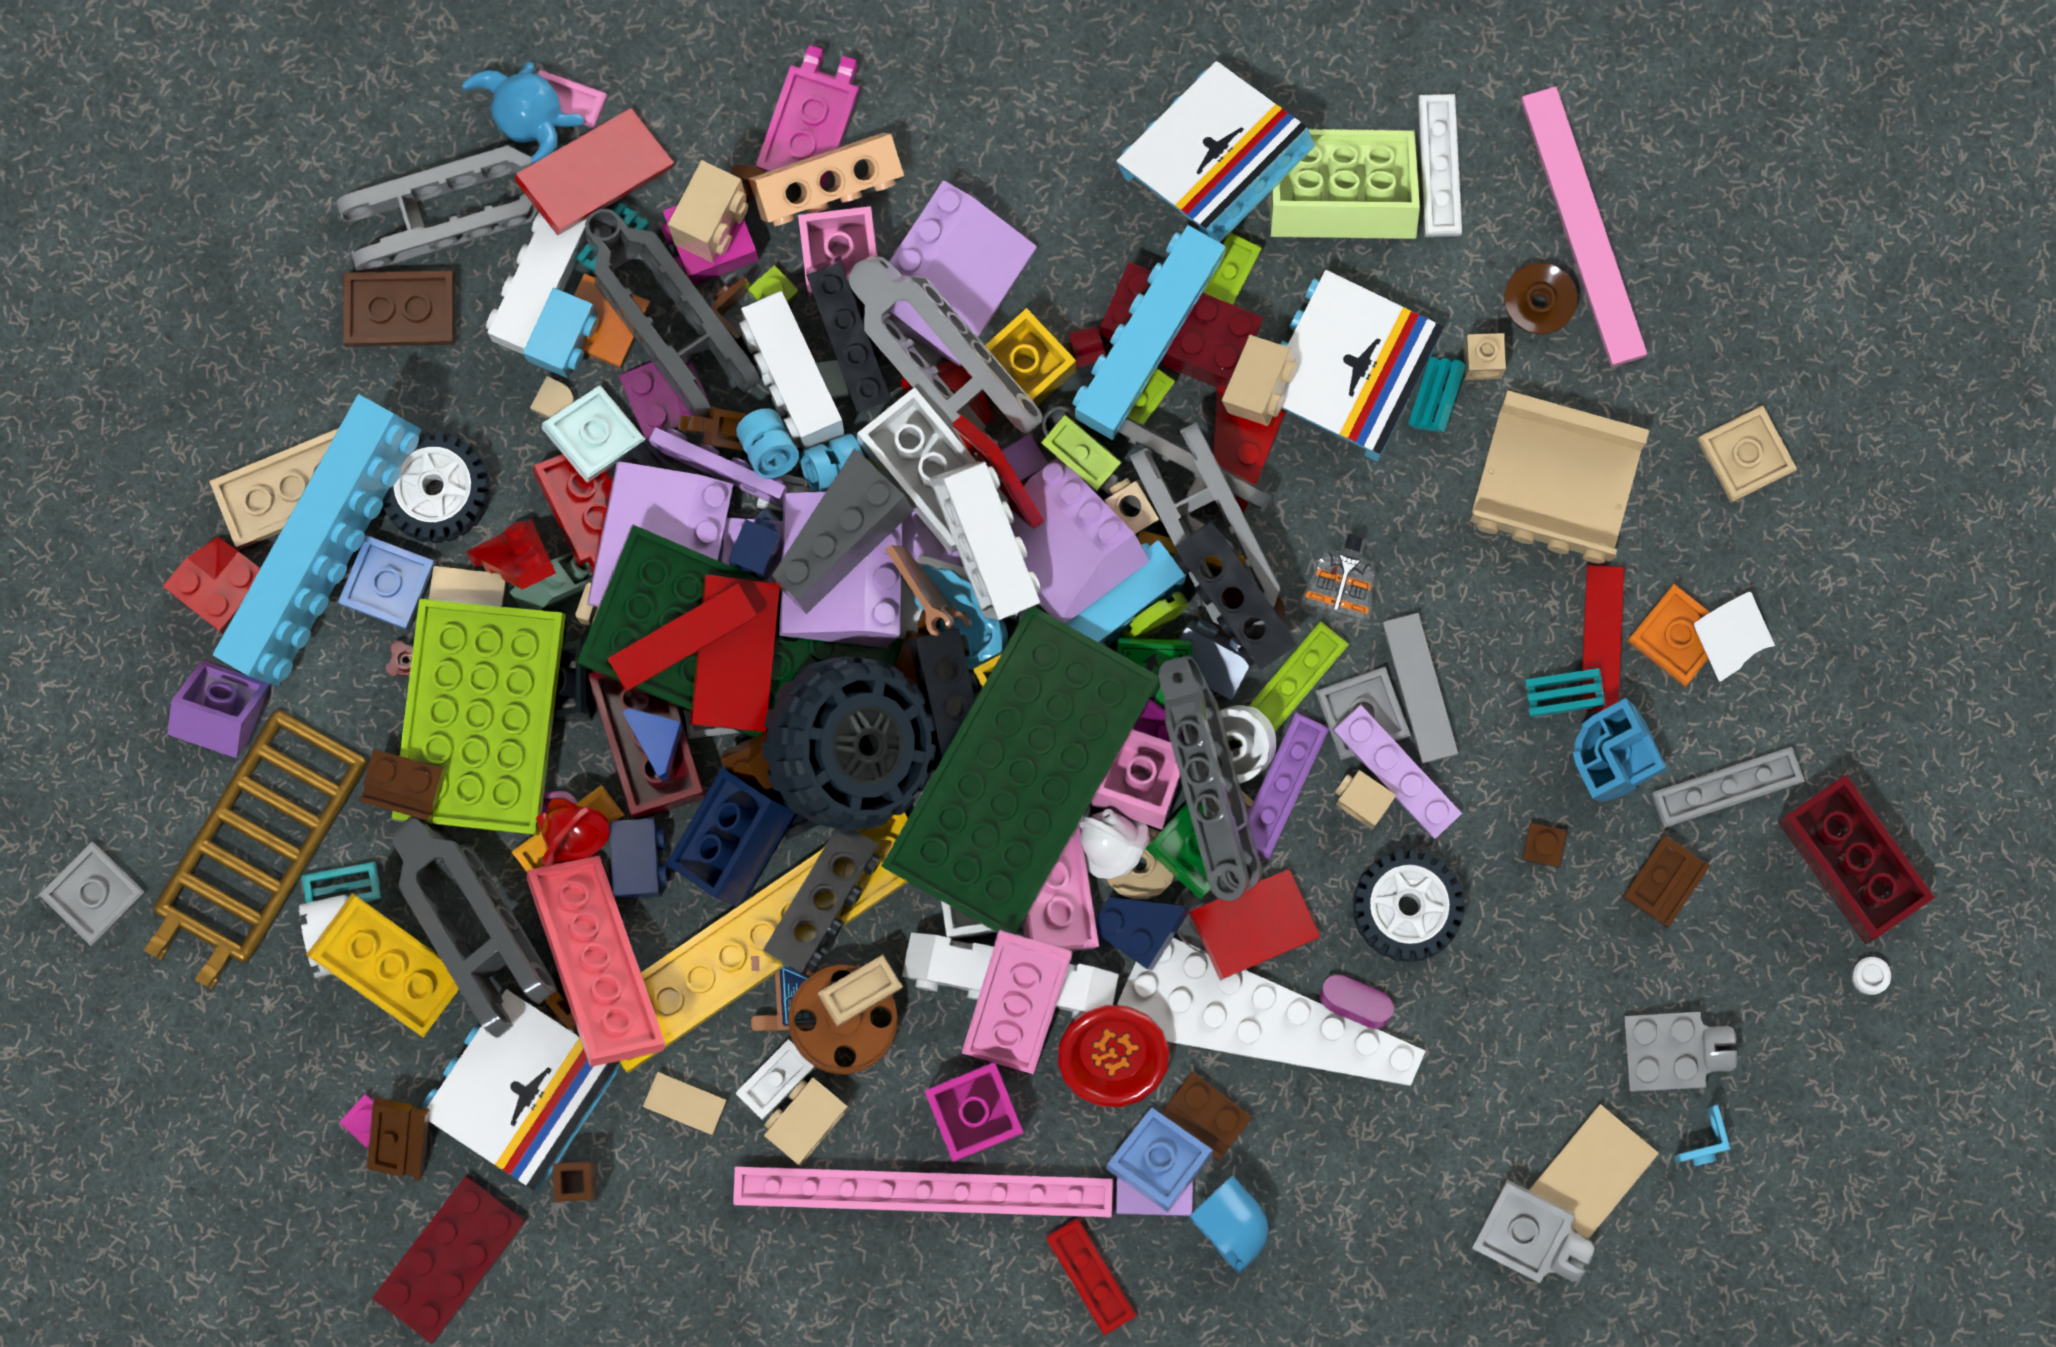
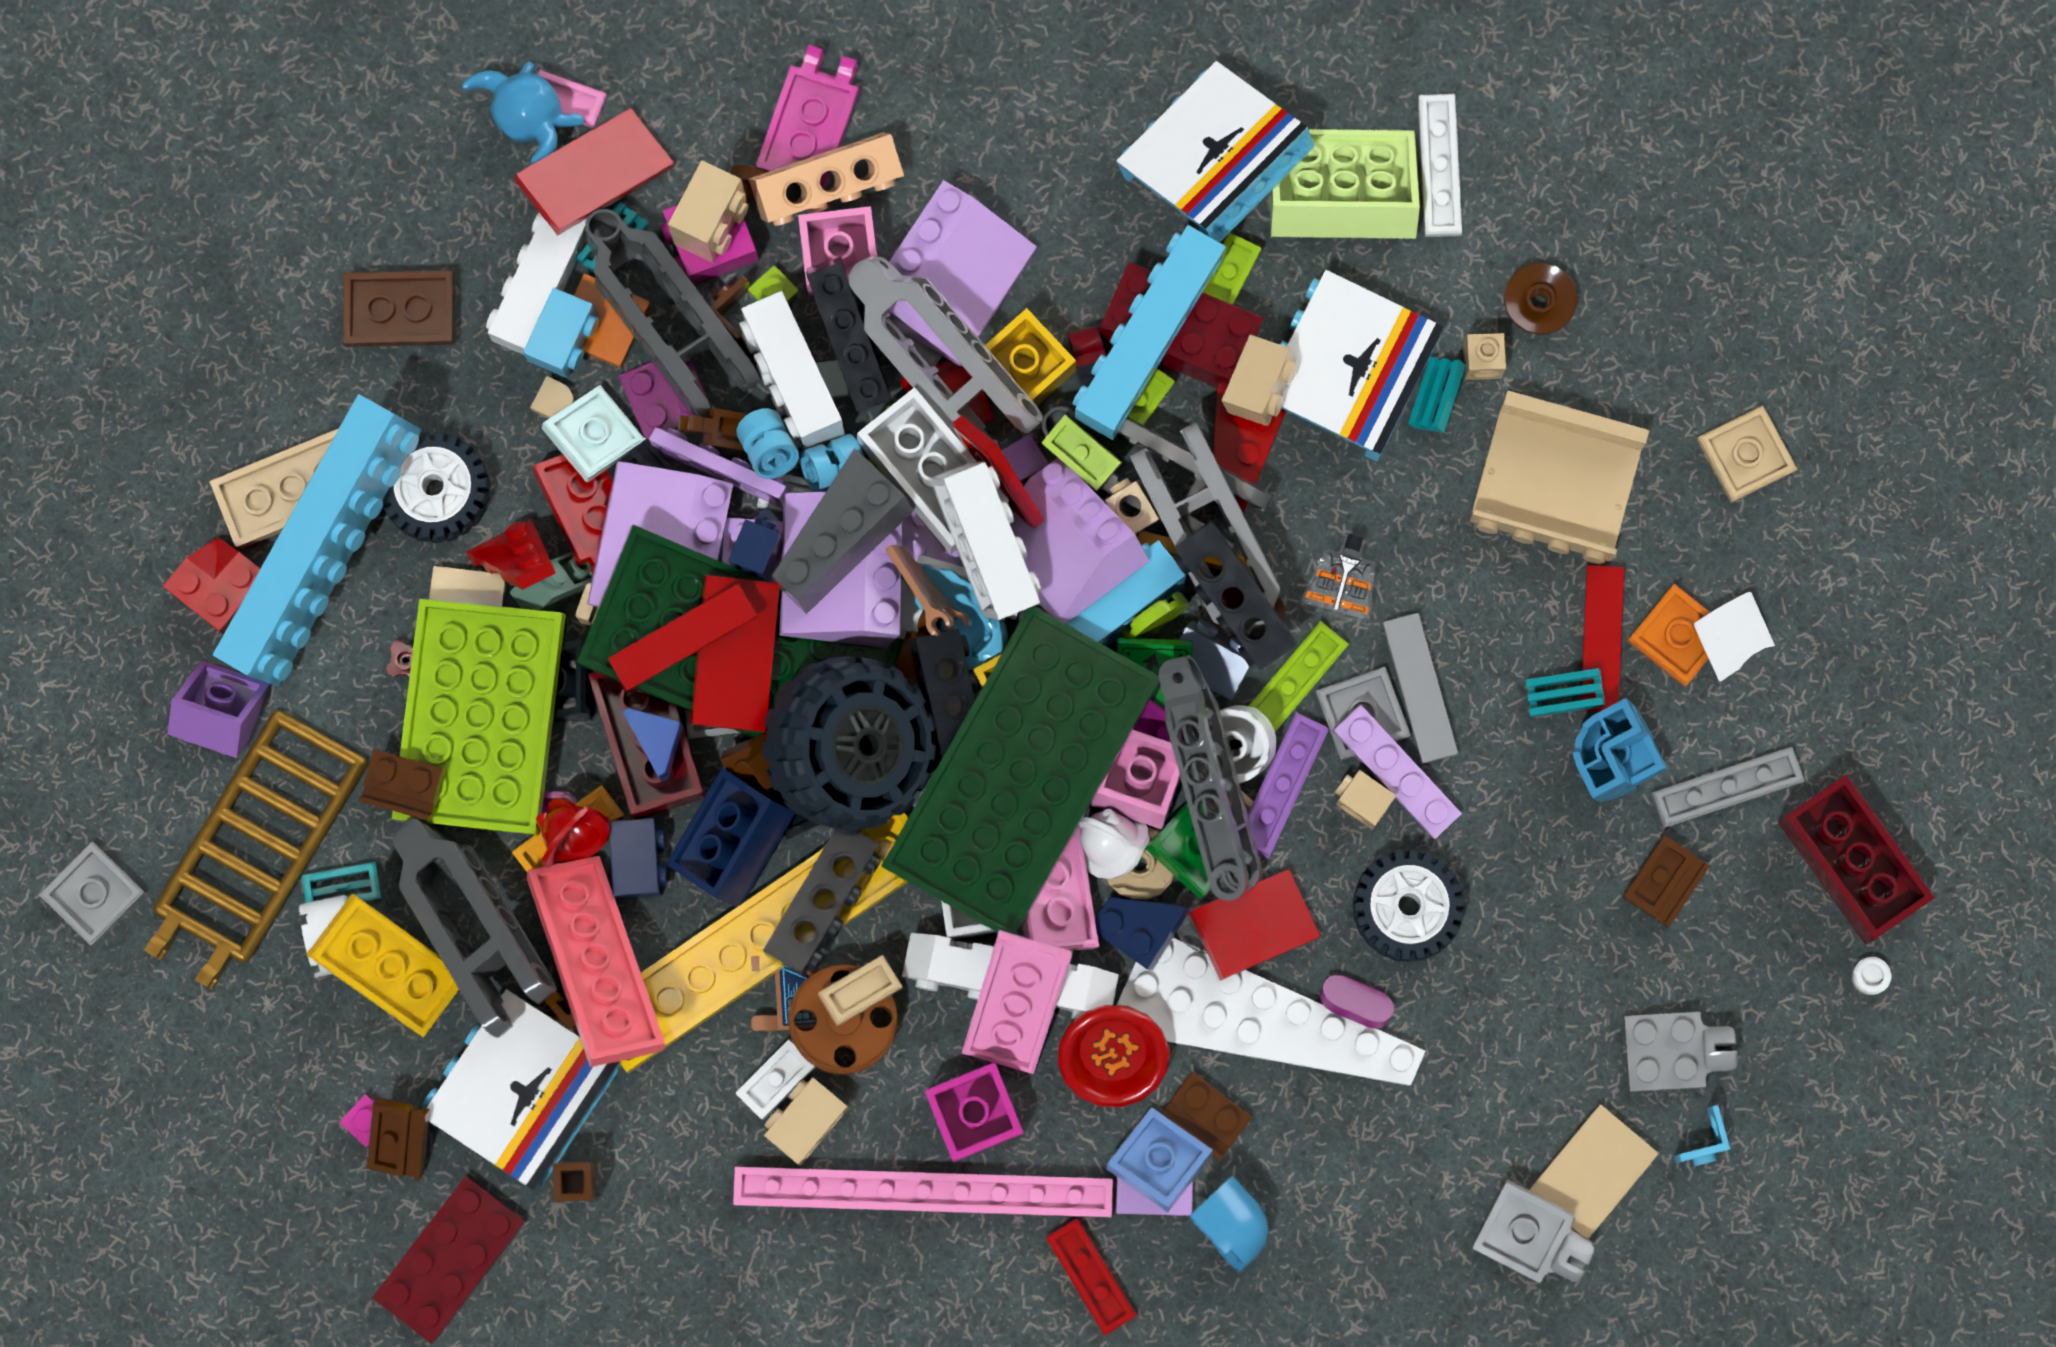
light grey piece [336,145,538,272] -> none
medium blue plate [338,535,436,631] -> none
tan tile [643,1072,727,1136] -> none
bright pink tile [1521,87,1647,367] -> none
reddish brown plate [1522,823,1567,868] -> none

